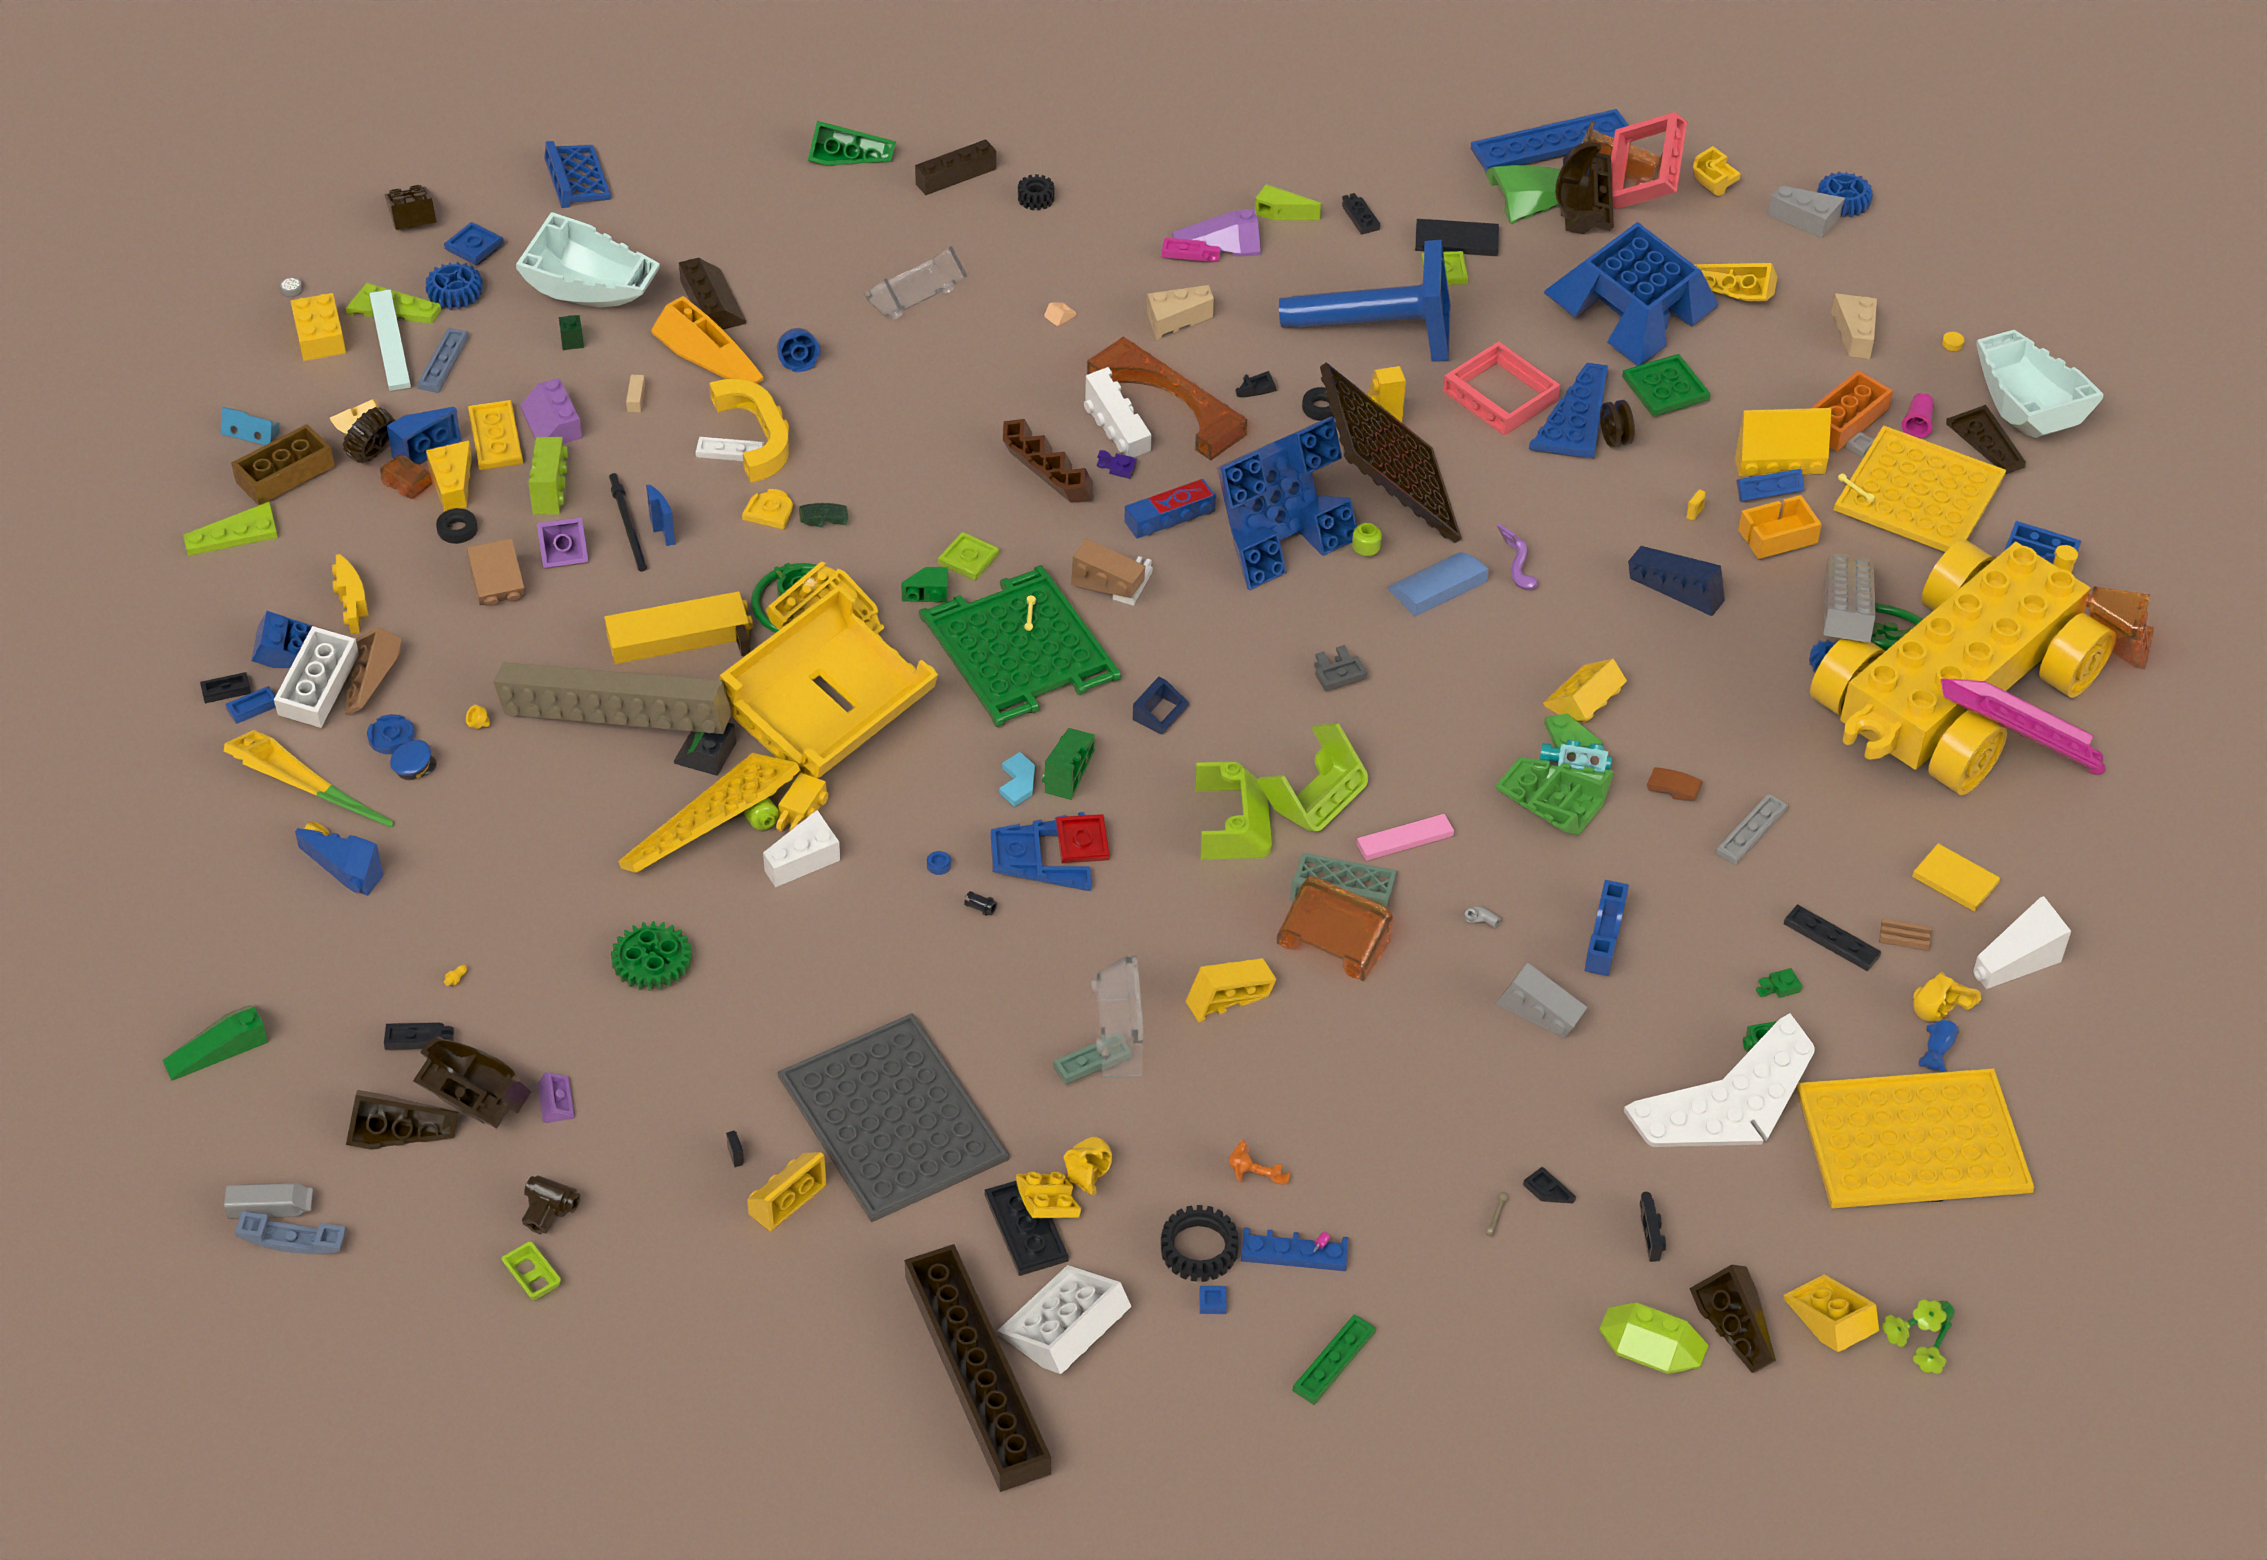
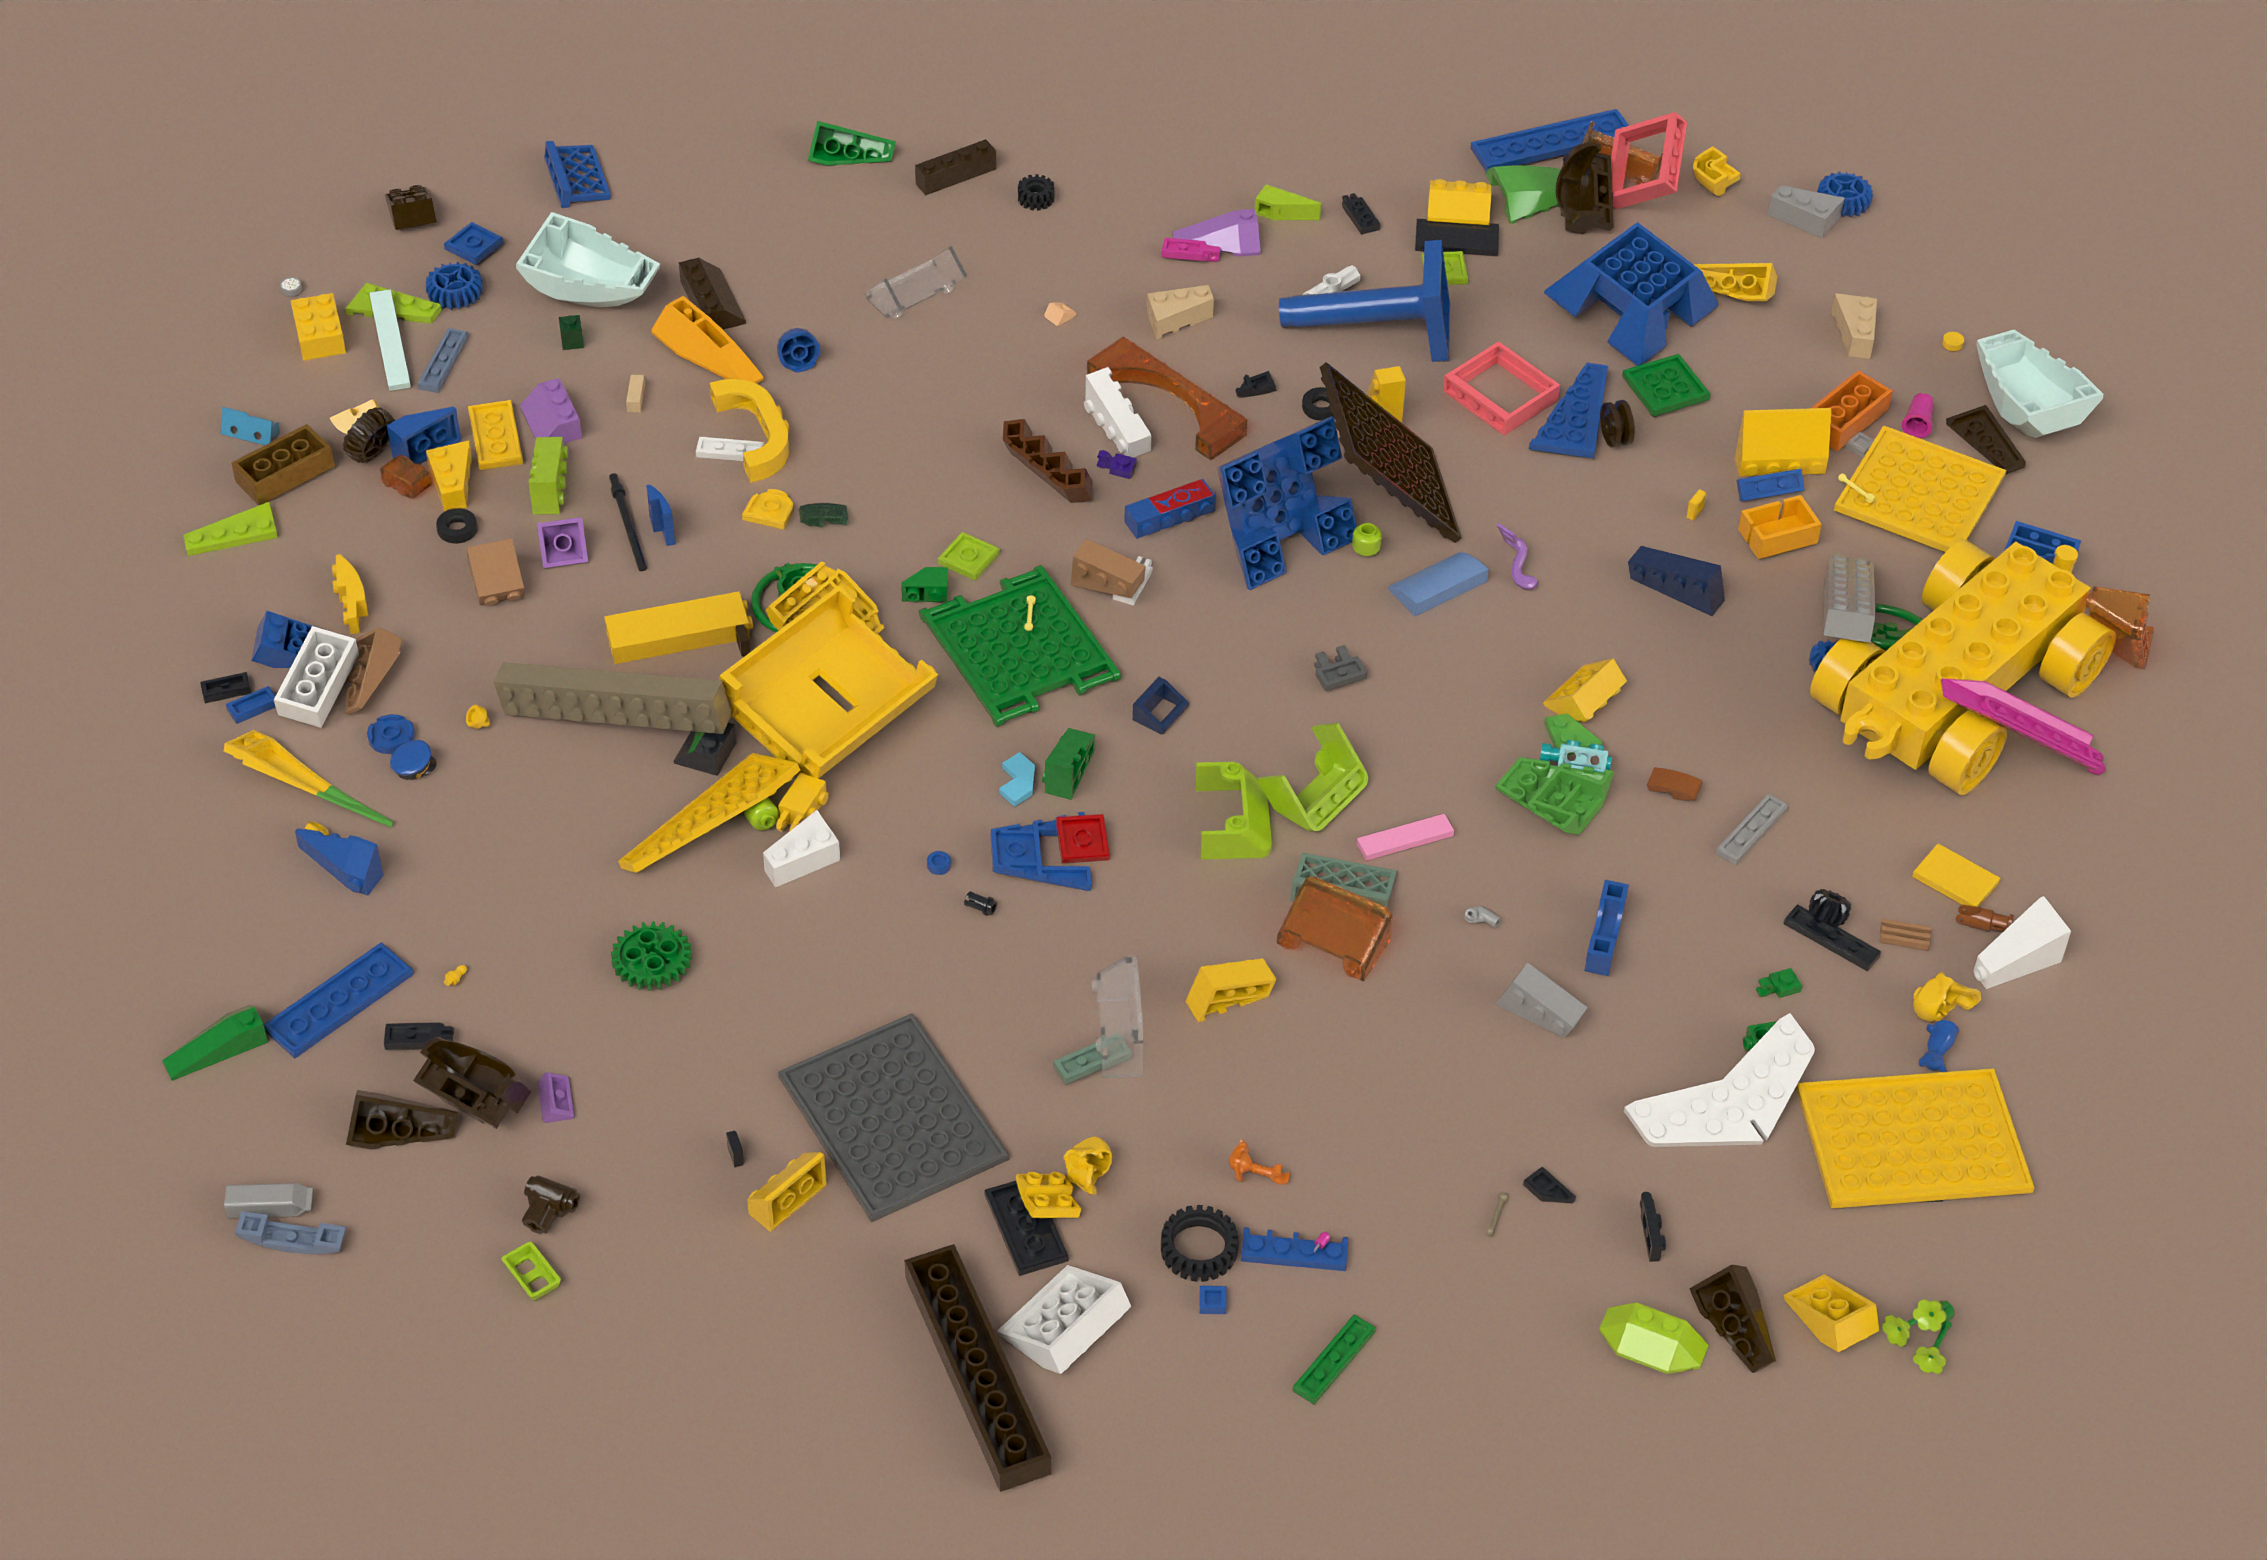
none -> blue tile [264,942,414,1059]
none -> white piece [1303,265,1360,295]
none -> yellow slope [1427,179,1491,225]
none -> black gear [1808,889,1851,926]
none -> dark orange piece [1956,905,2014,932]

